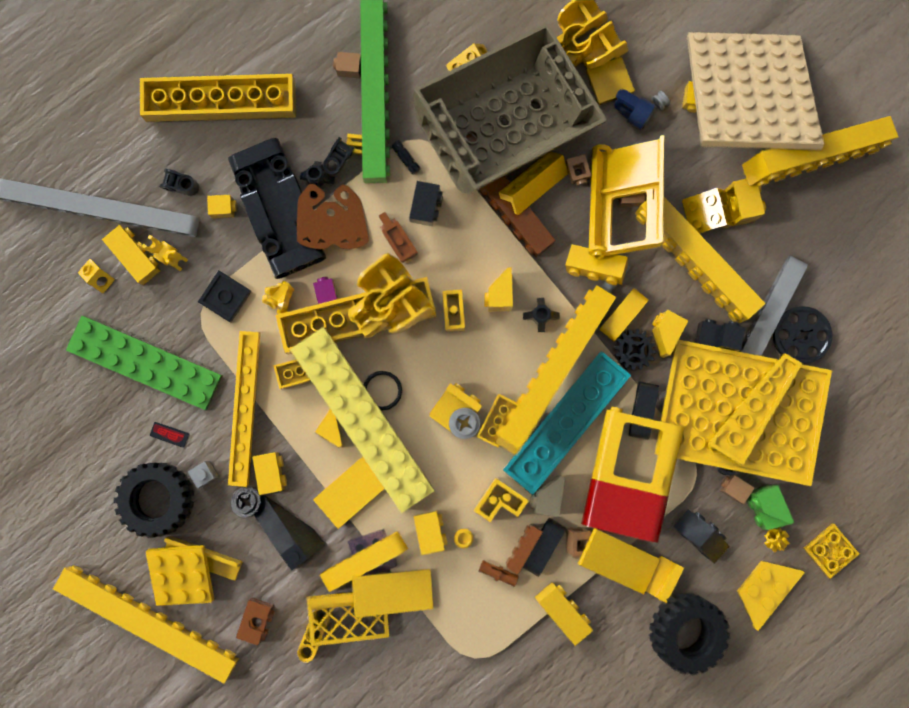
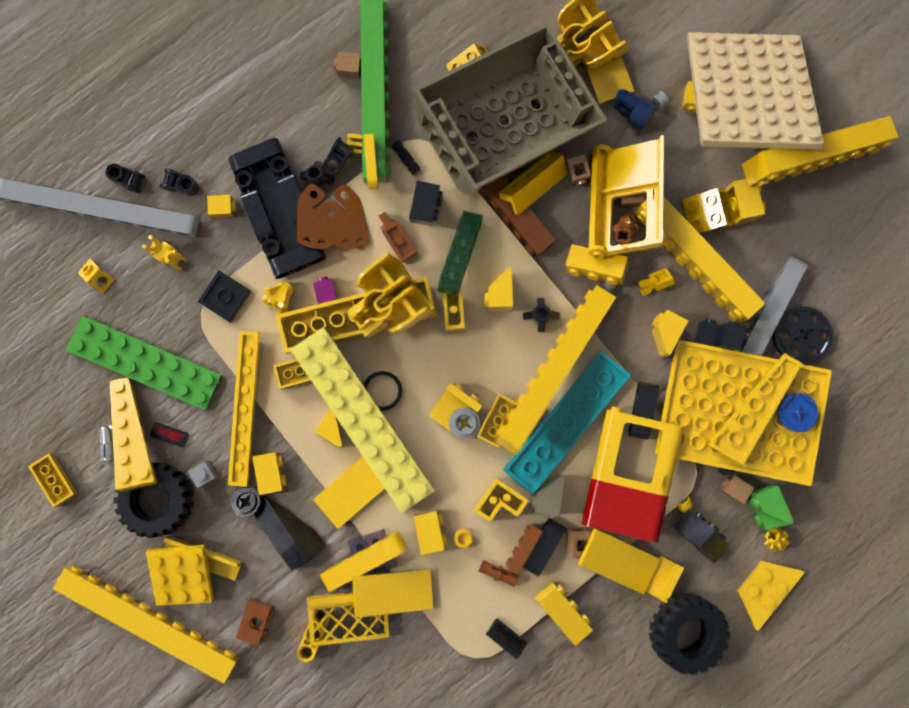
yellow brick [102,225,160,285] -> none
yellow brick [140,74,296,122] -> none
yellow beam [599,288,649,342] -> none
black gear [614,329,657,371] -> none
yellow tile [803,523,859,579] -> none
none -> yellow piece [28,453,78,507]
none -> light grey hinge [99,426,114,461]
none -> black piece [105,163,146,194]
none -> yellow wing [110,377,157,492]
none -> yellow beam [364,134,378,189]
none -> clear green beam [437,211,483,296]
none -> black plate [486,618,527,659]
none -> dark orange piece [613,212,639,244]
none -> yellow plate [638,268,675,296]
none -> yellow hinge [676,496,693,513]
none -> blue tile [777,393,818,432]

